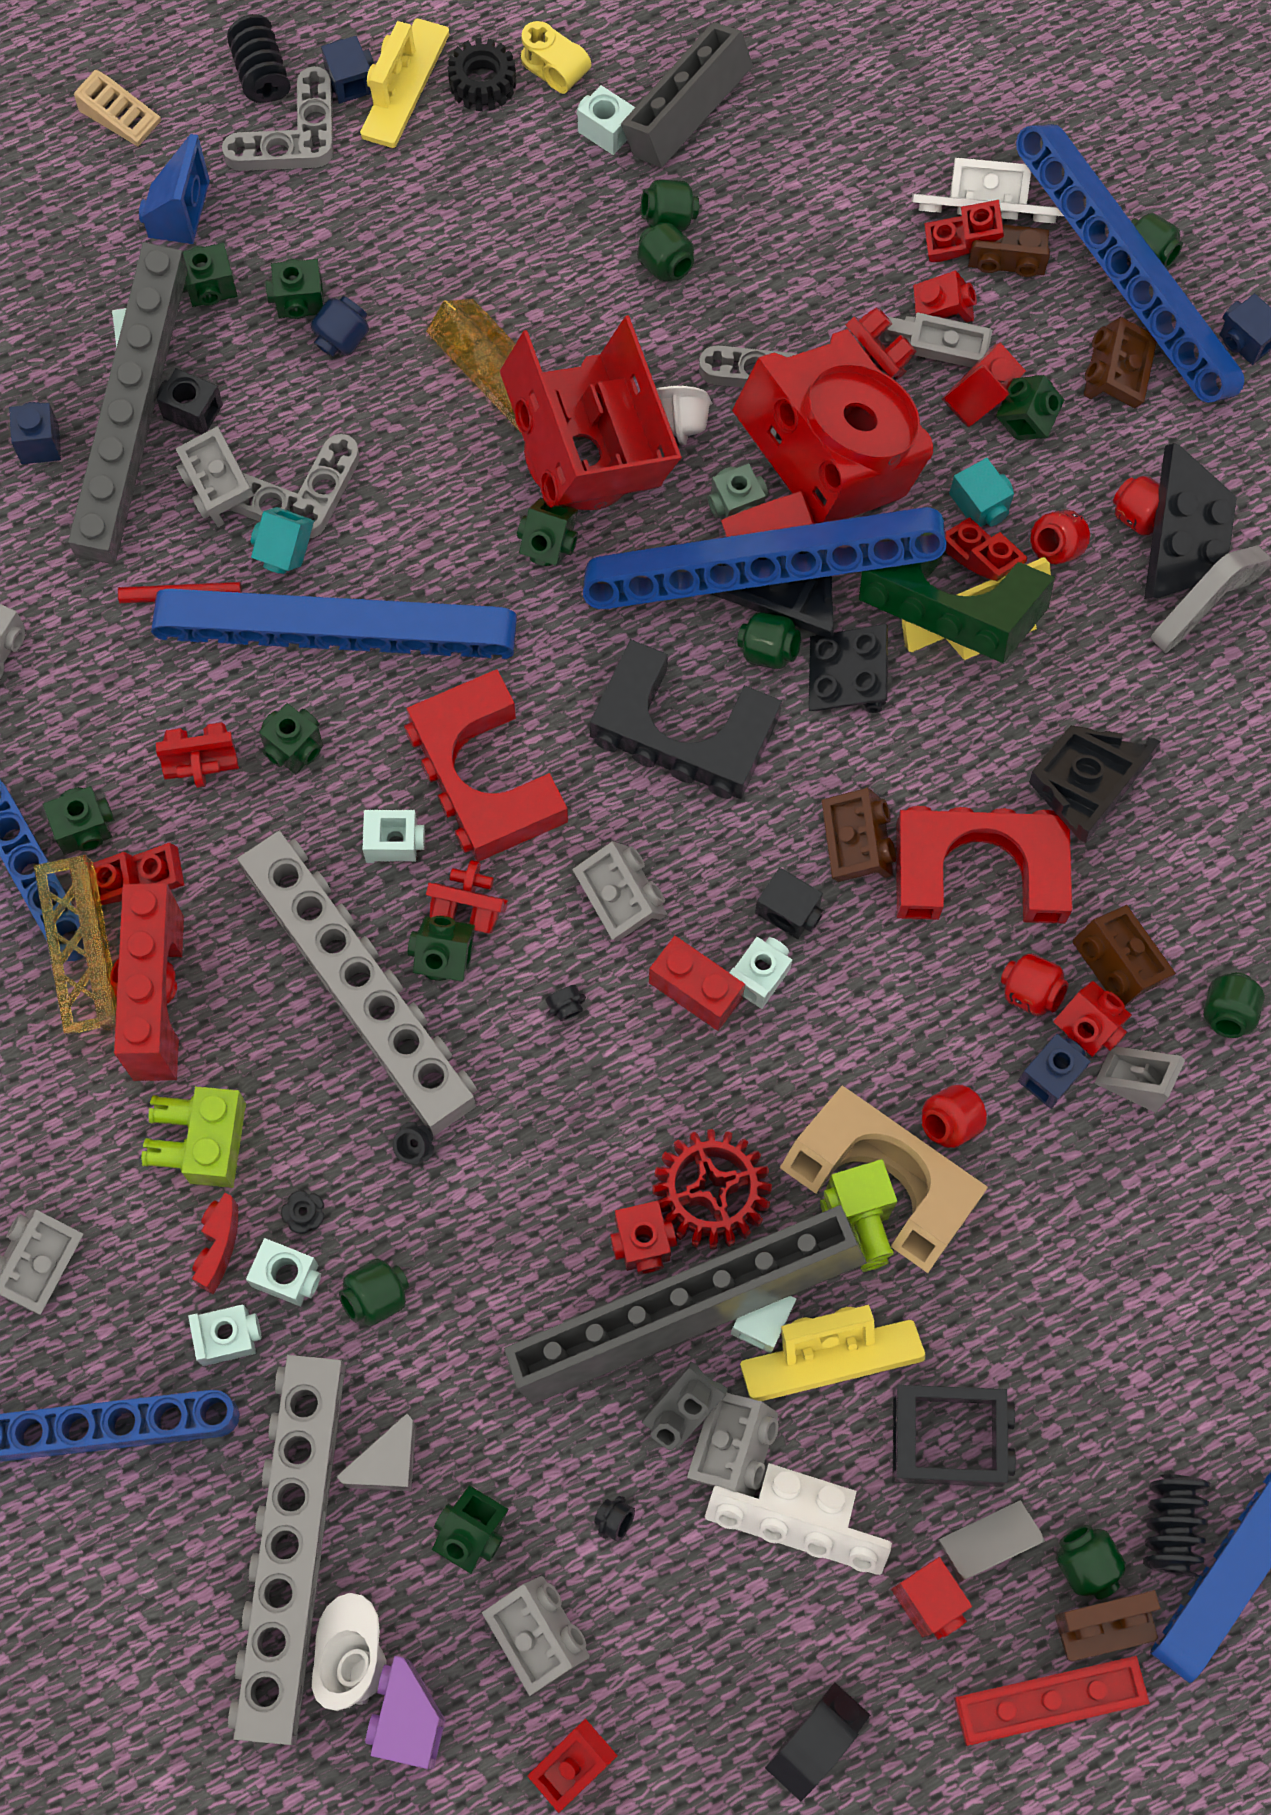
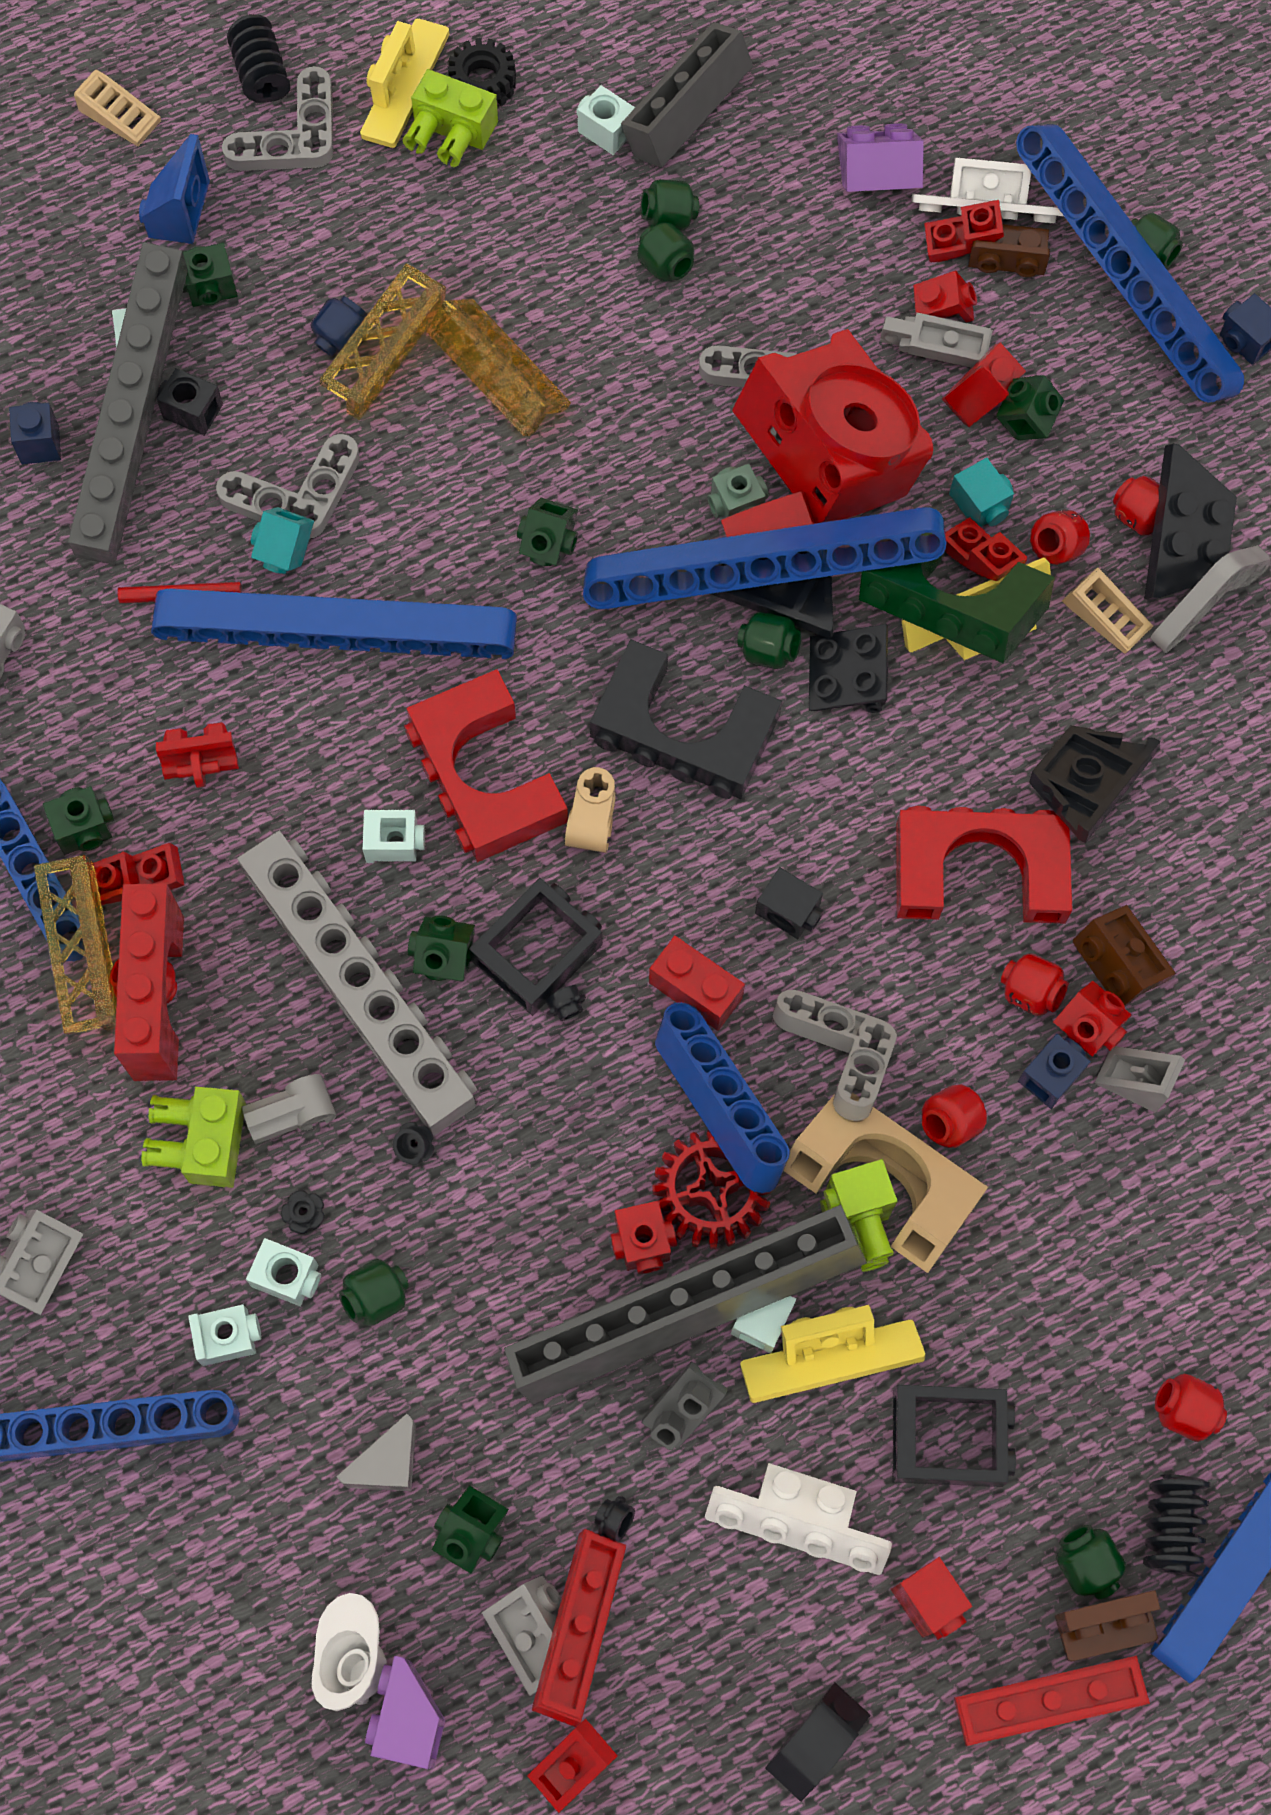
light grey bracket [175,426,255,527] -> none
red slope [192,1193,238,1295] -> none
light grey brick [228,1355,346,1745] -> none
dark green brick [259,703,324,775] -> none
dark green brick [265,259,324,319] -> none
dark blue brick [321,35,374,104] -> none
red hips [426,860,508,934] -> none
red piece [499,315,682,510] -> none
light yellow piece [521,21,592,94] -> none
light grey bracket [572,841,668,941] -> none
white piece [657,386,712,445] -> none
light grey bracket [687,1393,778,1497] -> none
light aqua brick [729,937,792,1009] -> none
reddish brown bracket [821,787,896,882] -> none
red hips [845,307,916,380] -> none
light grey slope [938,1500,1045,1583] -> none
reddish brown bracket [1084,316,1157,409] -> none
dark green head [1203,972,1265,1038] -> none
none -> light grey piece [242,1074,336,1144]
none -> clear yellow fence [320,263,446,420]
none -> lime brick [402,69,498,167]
none -> black window [469,877,603,1016]
none -> red tile [532,1529,627,1727]
none -> tan piece [565,767,615,853]
none -> blue beam [655,1002,790,1193]
none -> light grey beam [773,990,897,1121]
none -> medium lavender slope [837,123,924,192]
none -> tan slope [1062,567,1153,654]
none -> red head [1155,1373,1227,1442]

